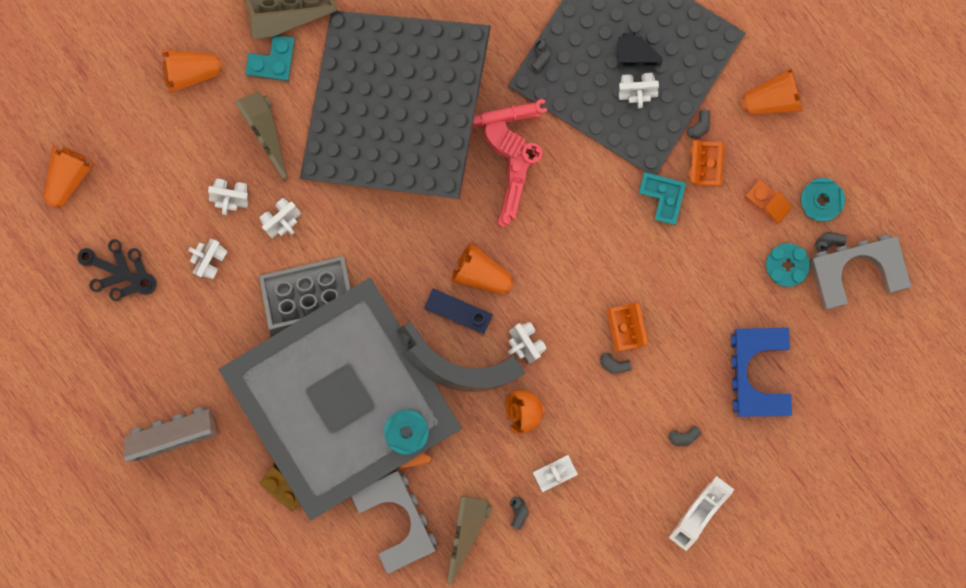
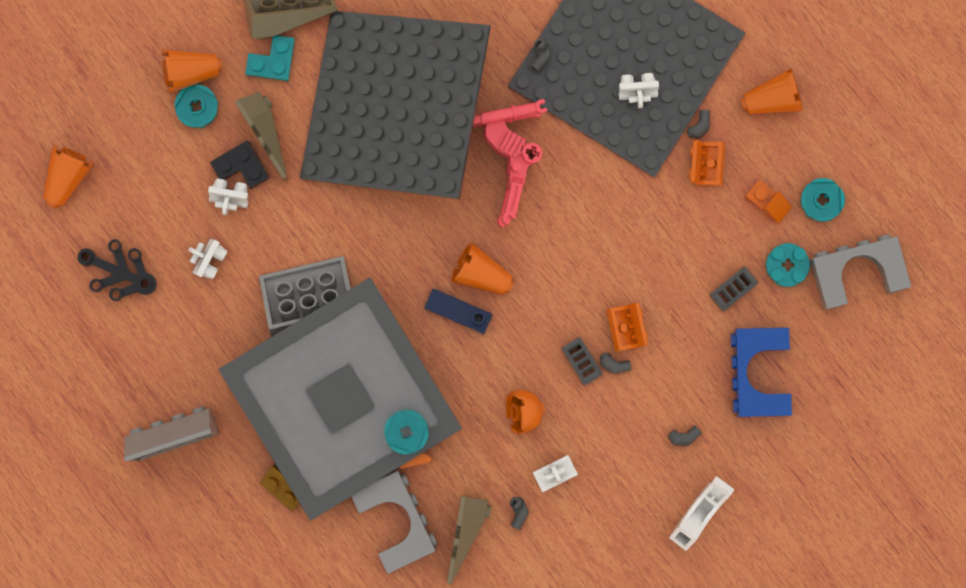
white hips [260,198,302,239] -> none
dark grey arch [396,321,525,392] -> none
white hips [508,322,547,364] -> none
black slope [617,33,663,66] -> none
teal plate [638,172,686,226] -> none
dark grey arm [815,232,847,252] -> none
none -> teal plate [174,84,219,129]
none -> black plate [210,141,270,189]
none -> dark grey slope [561,337,602,386]
none -> dark grey slope [710,266,758,312]

